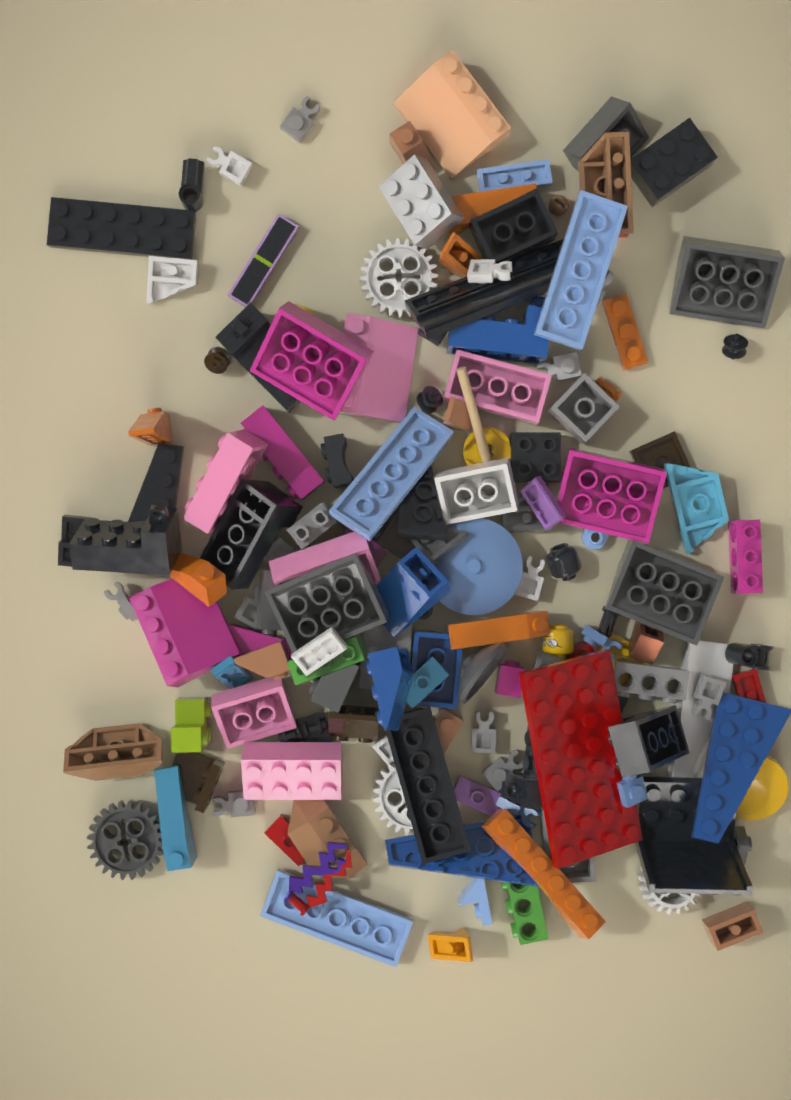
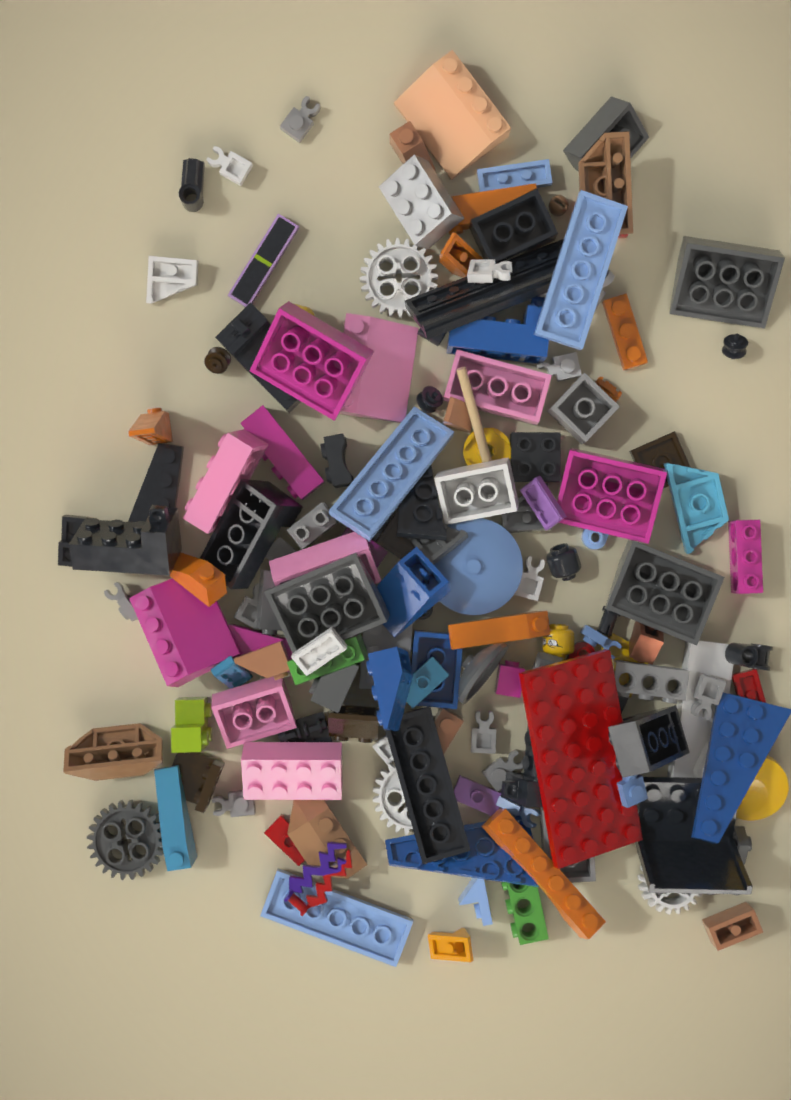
black plate [46,197,196,260] -> none
black brick [630,118,718,207] -> none

